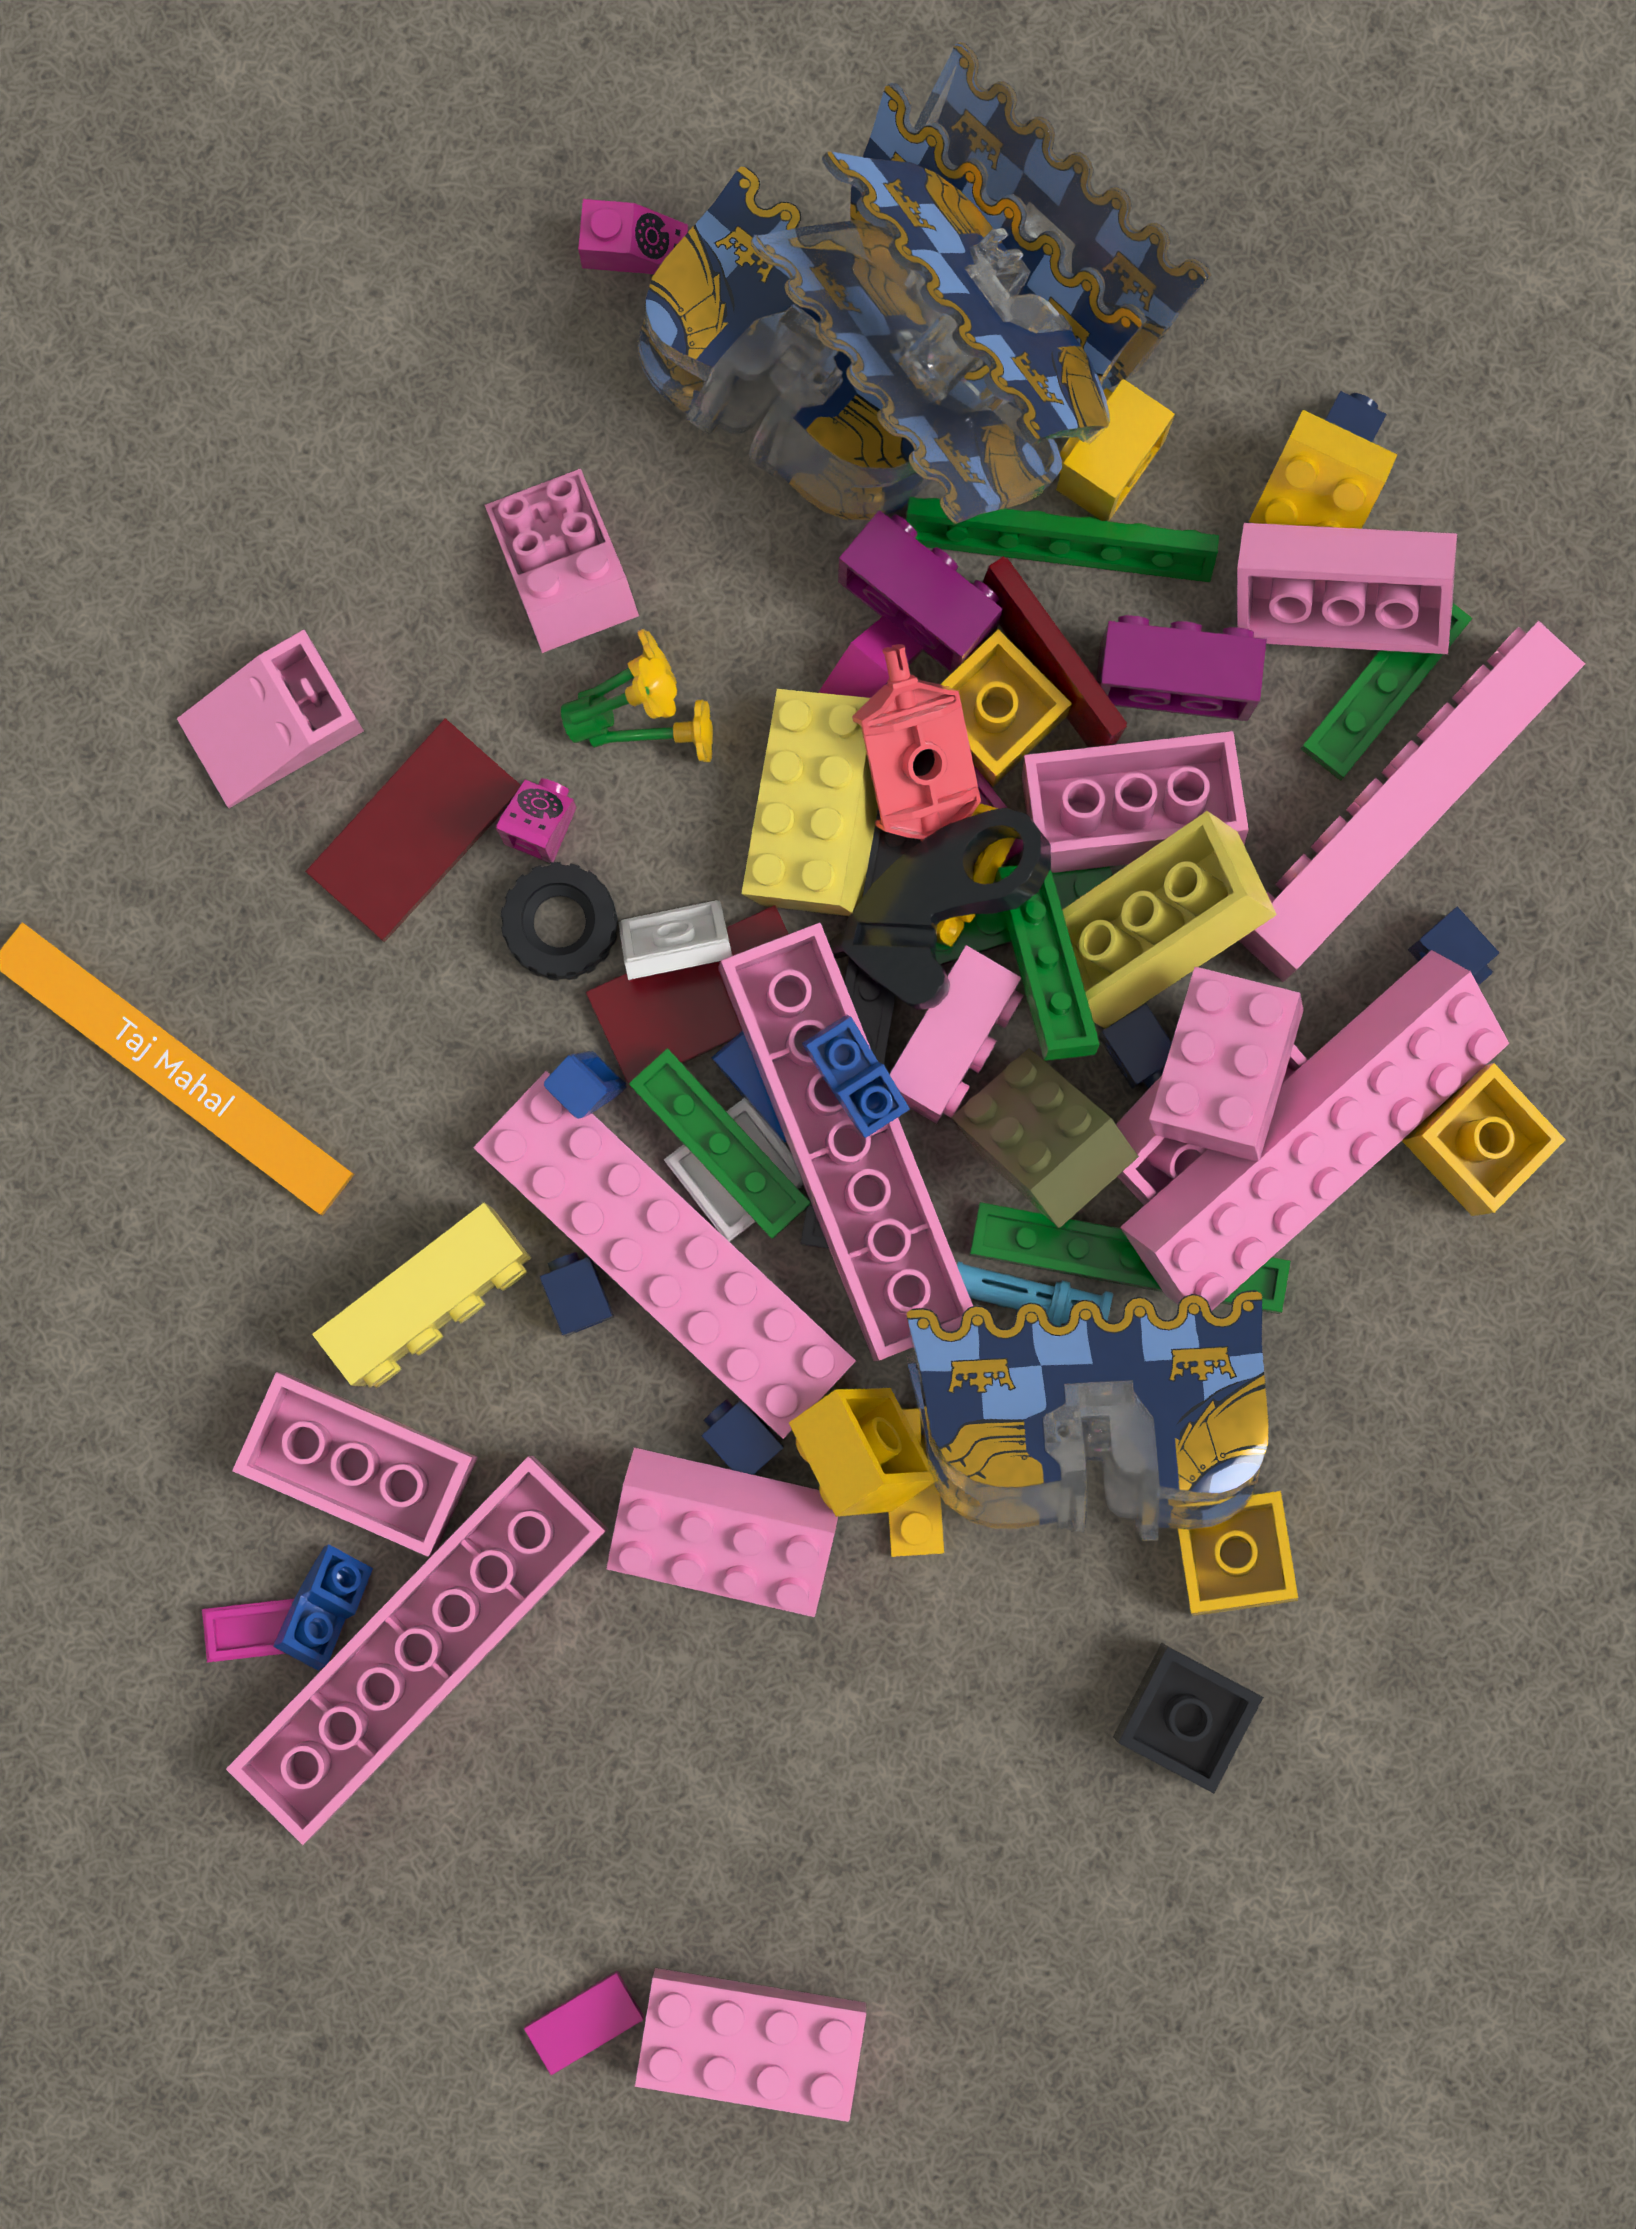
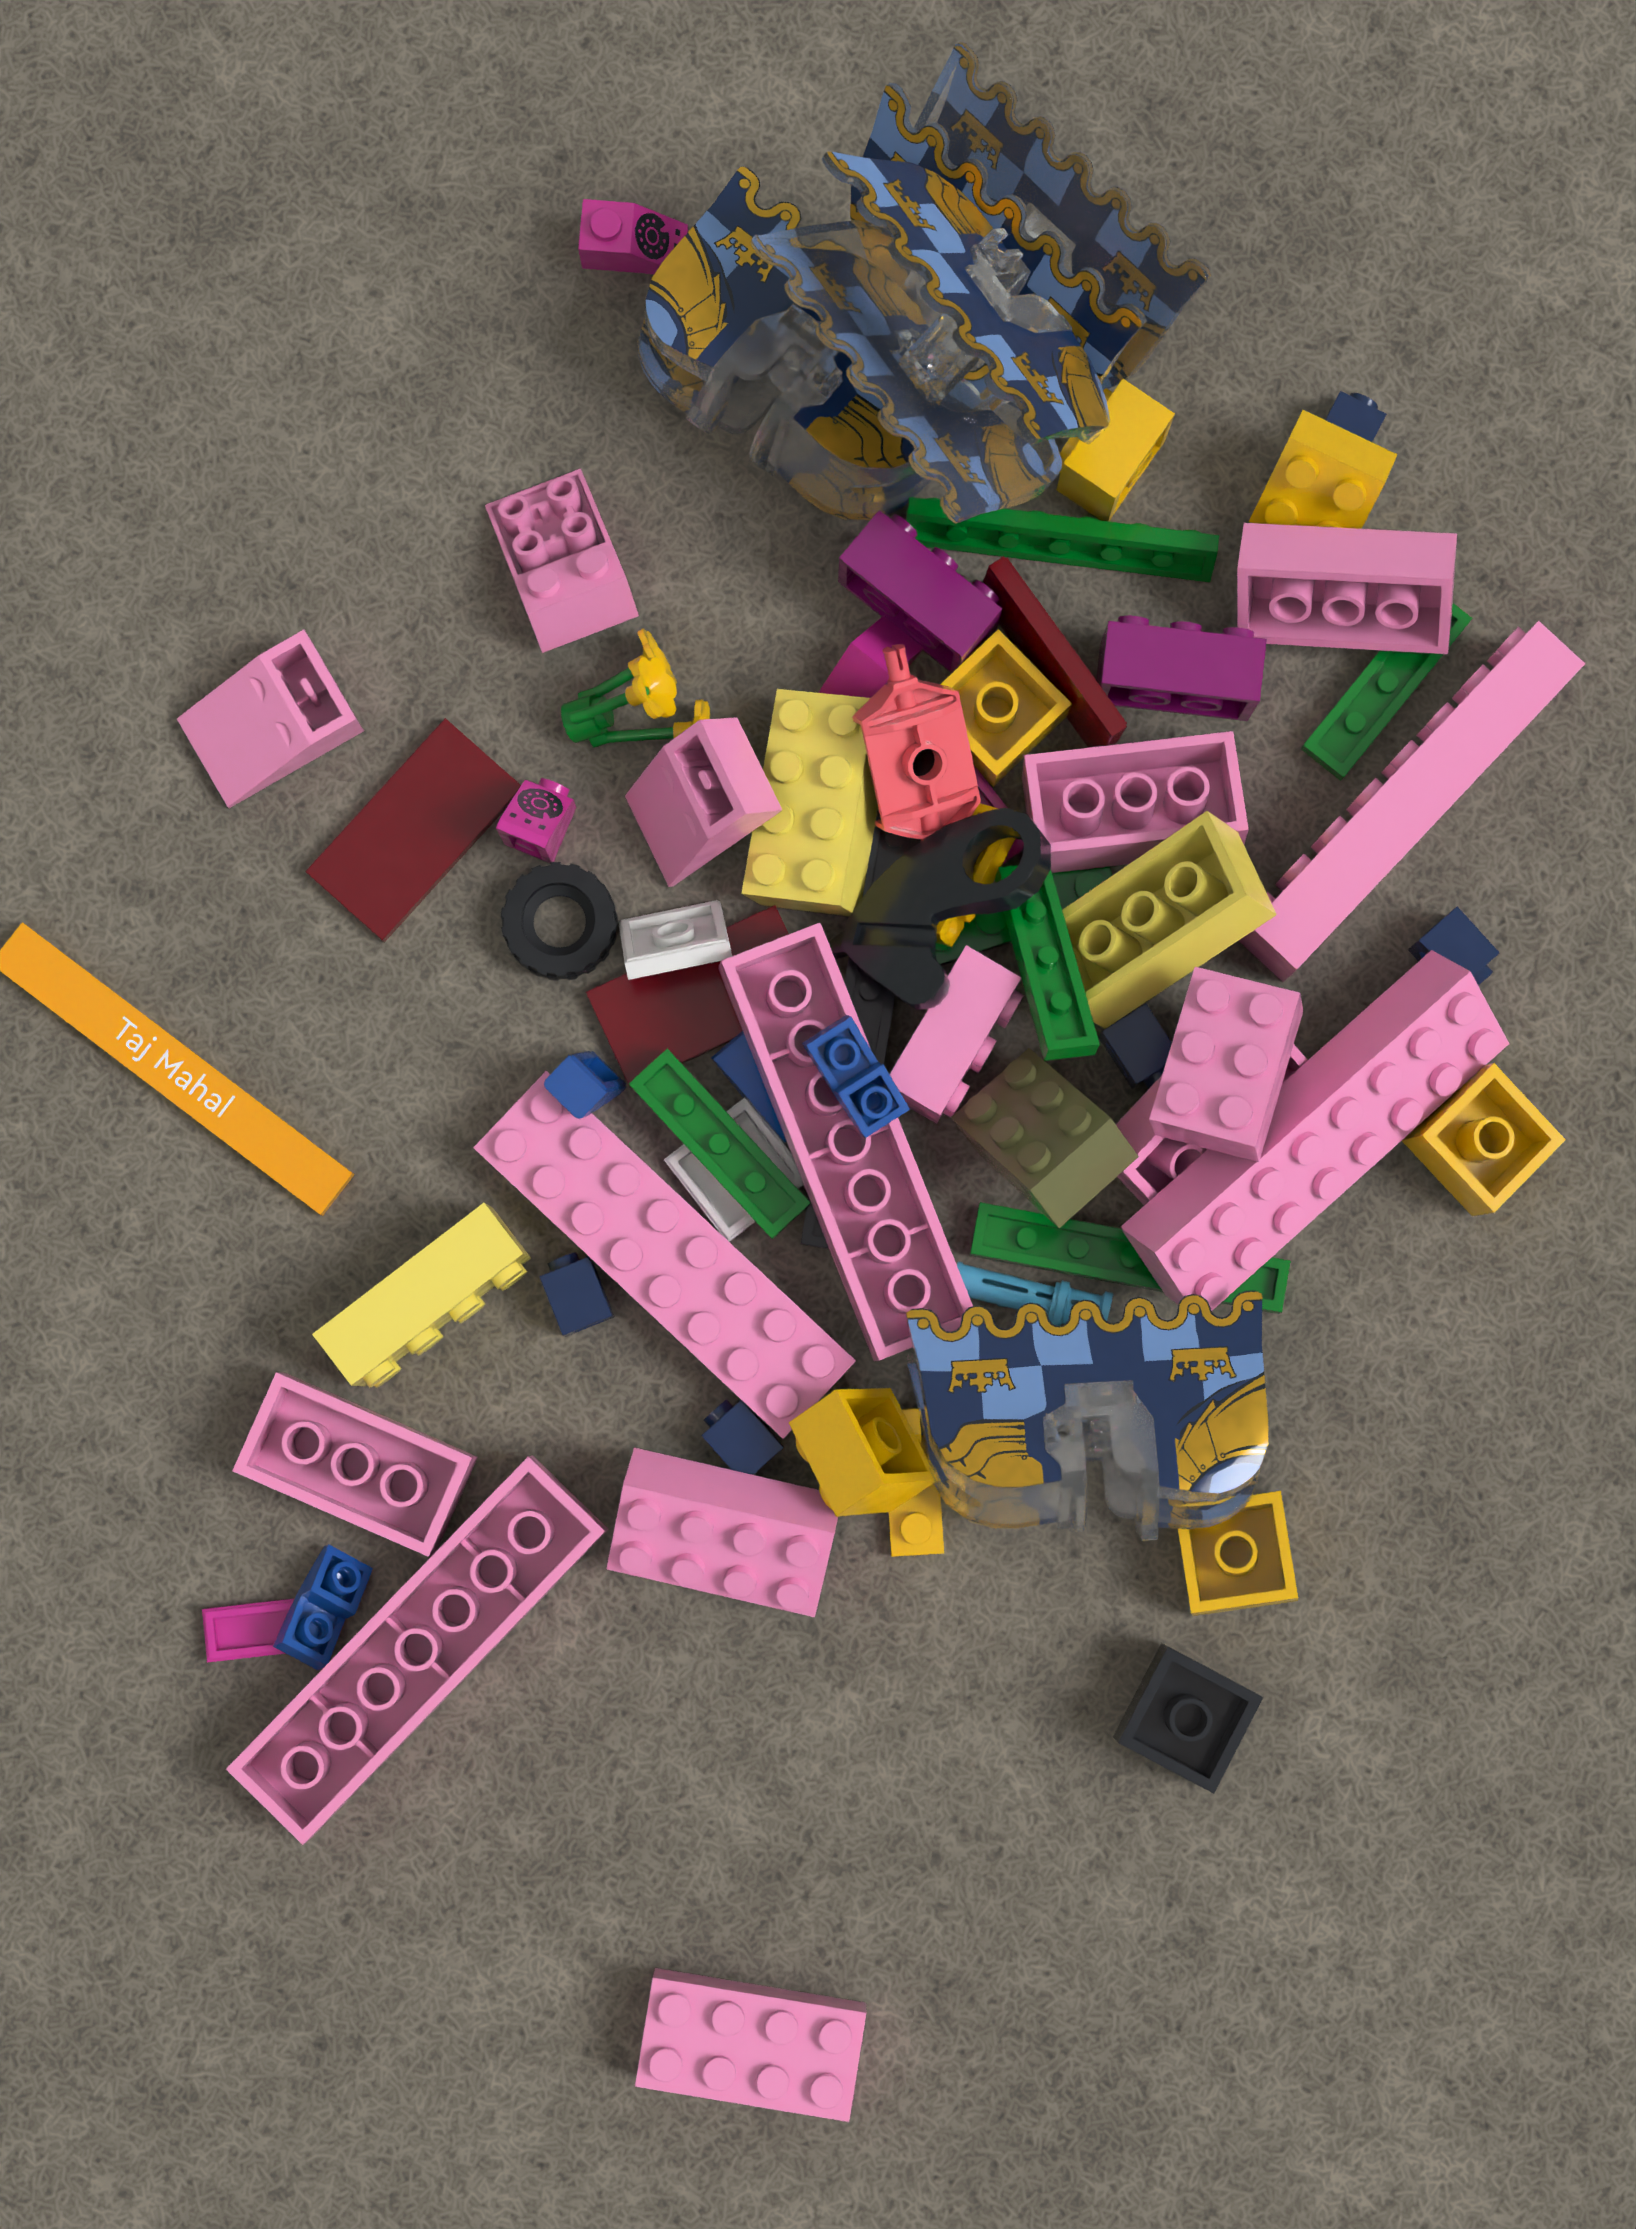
dark pink tile [524,1971,644,2075] -> none
none -> bright pink slope [625,718,782,887]

